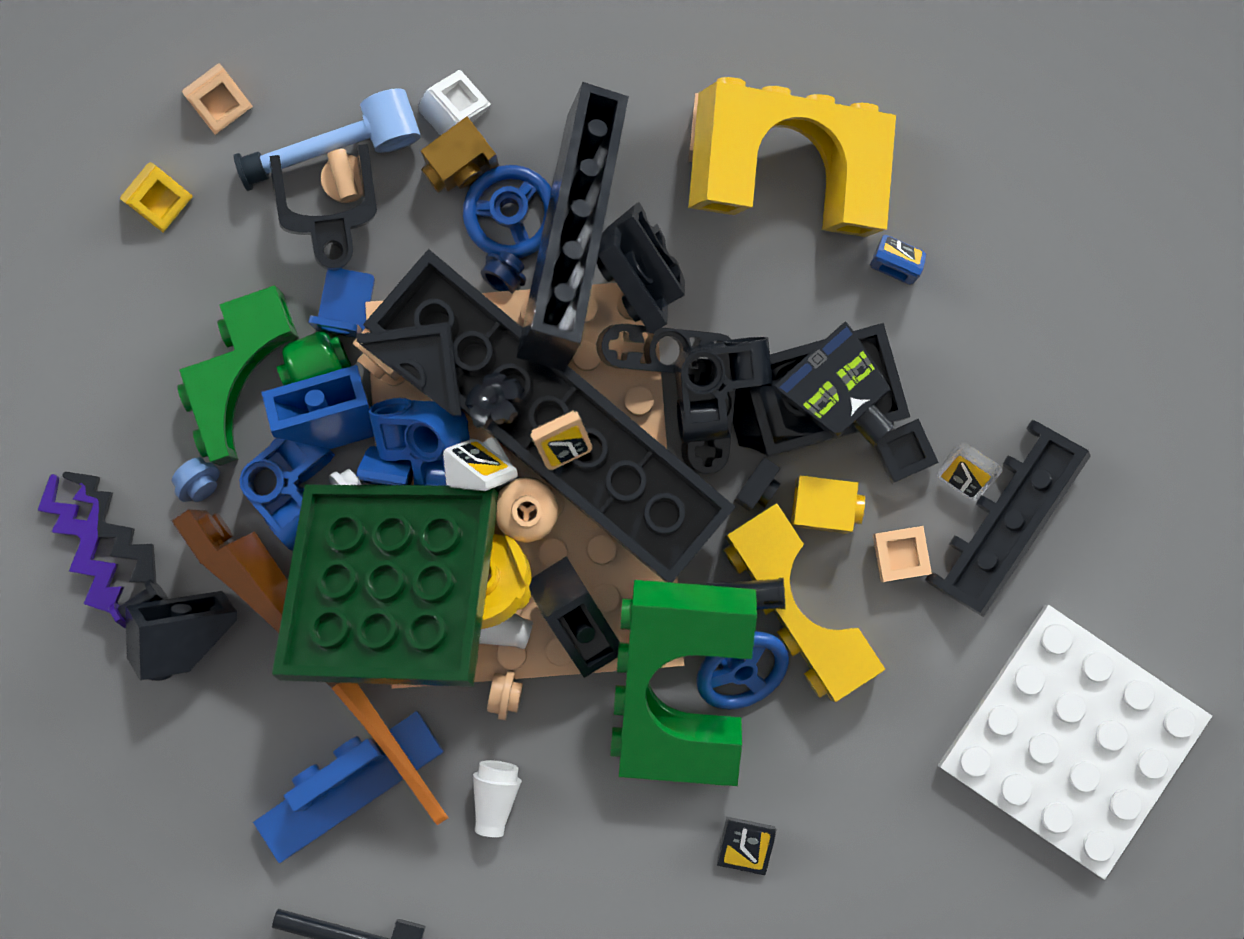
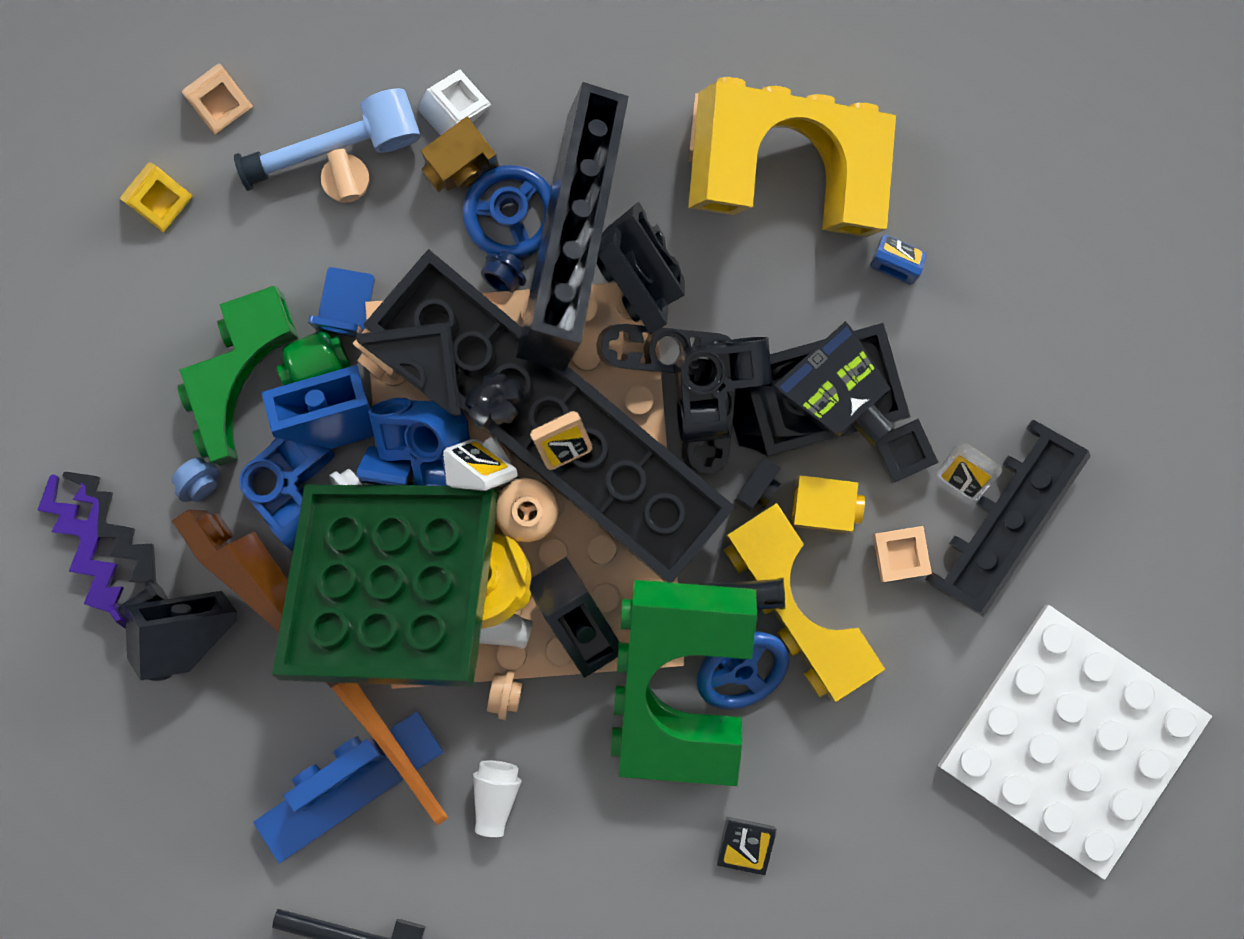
black piece [269,144,377,270] -> none

